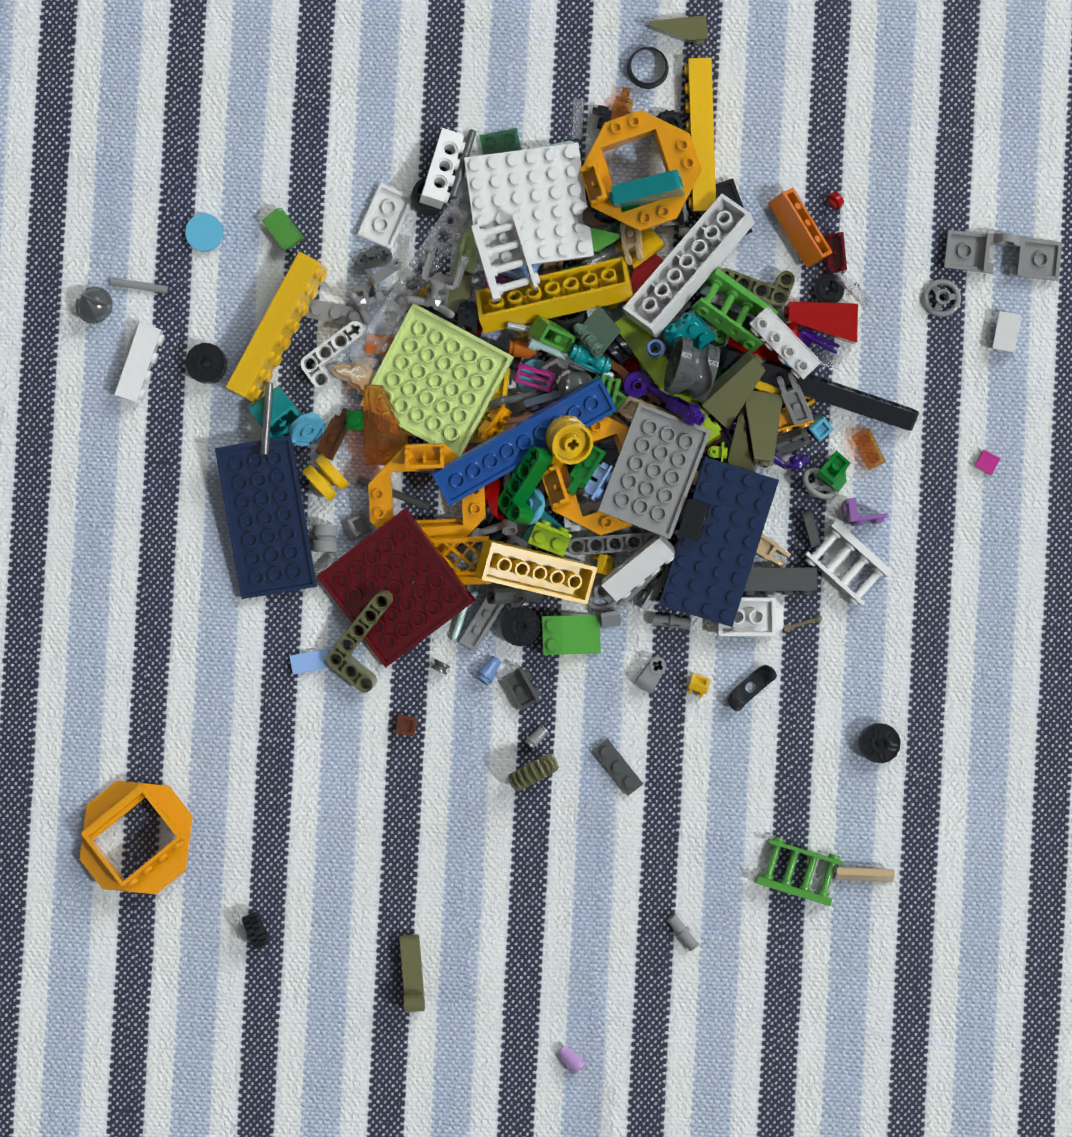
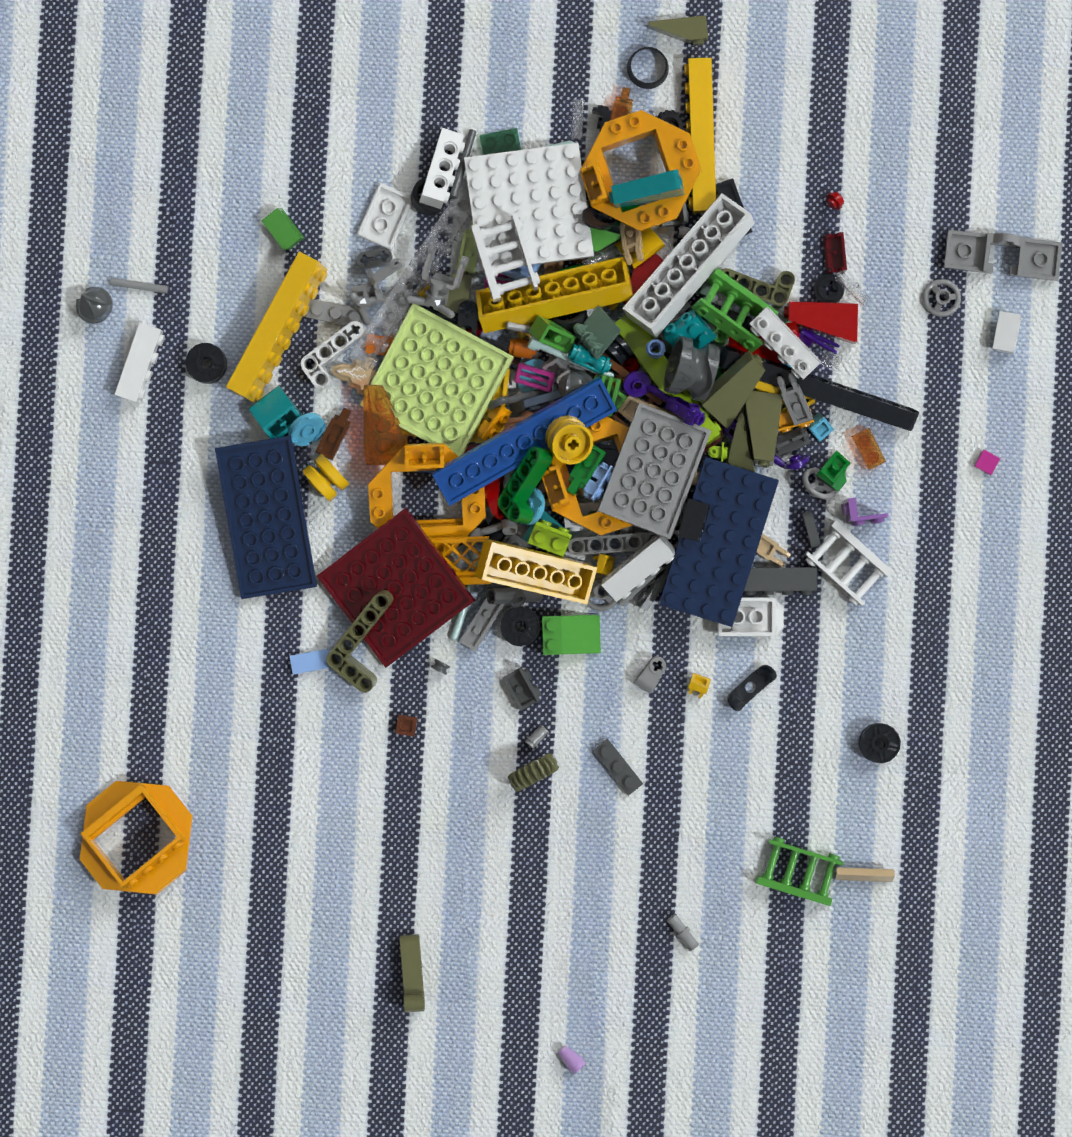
medium azure tile [185,213,224,252] -> none
black tyre [242,912,270,949] -> none
flat silver bar [261,382,273,457] -> none
light grey wheel [312,525,338,553] -> none
light grey slope [342,513,371,540] -> none
green brick [346,411,374,432] -> none
dark grey bar [357,476,431,510] -> none
medium blue cone [475,656,502,685] -> none
light grey slope [600,611,621,628] -> none
light grey pin [652,613,691,630] -> none
orange brick [768,187,833,268] -> none
dark tan hinge [784,615,822,632] -> none

